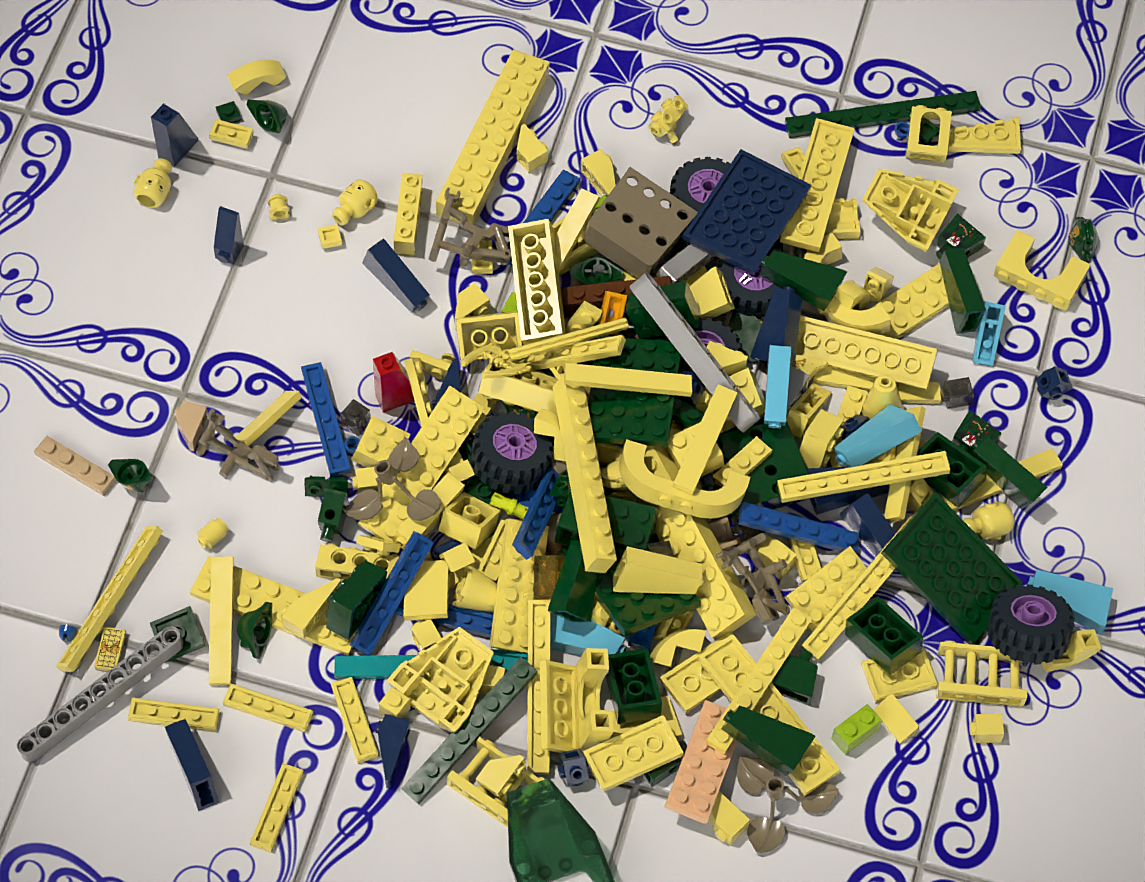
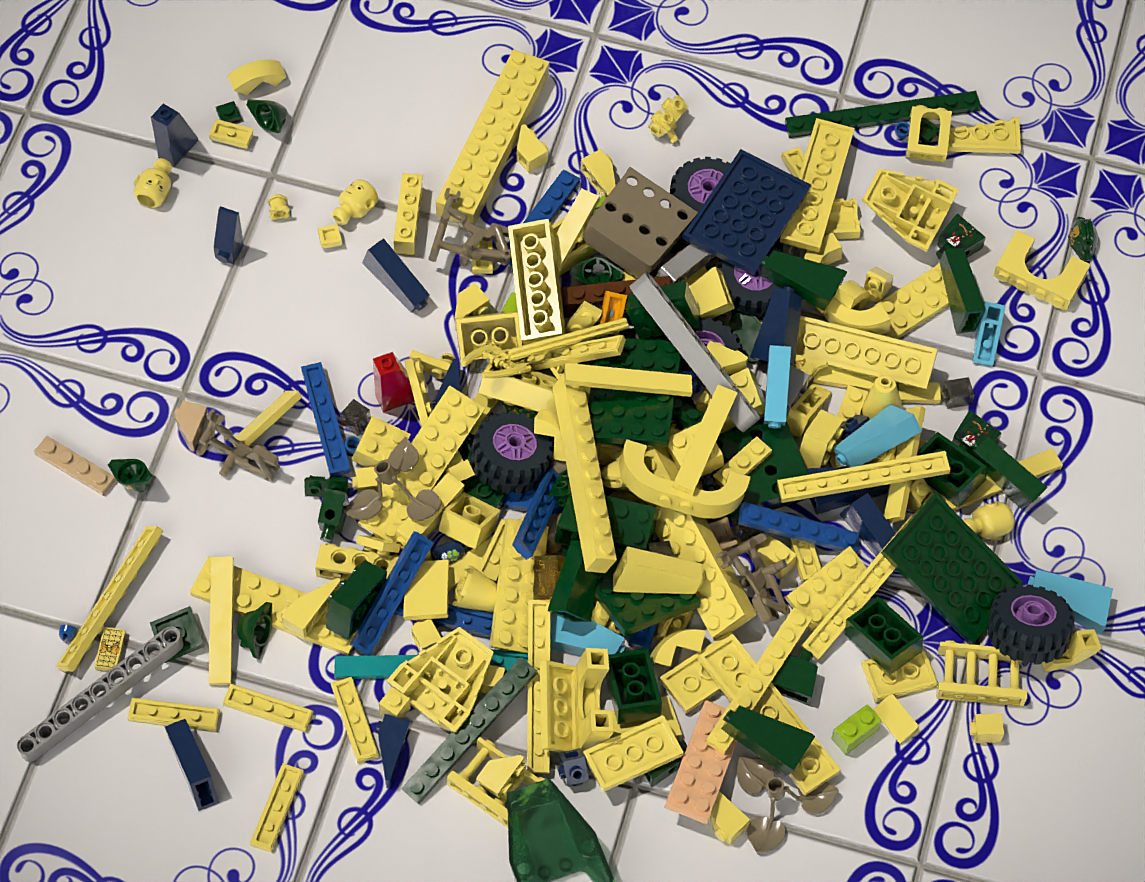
light yellow brick [196,518,229,549] -> none
light yellow panel [439,542,475,572] -> none
neon yellow pin [489,492,529,519] -> none
dark blue brick [1035,366,1073,400] -> none

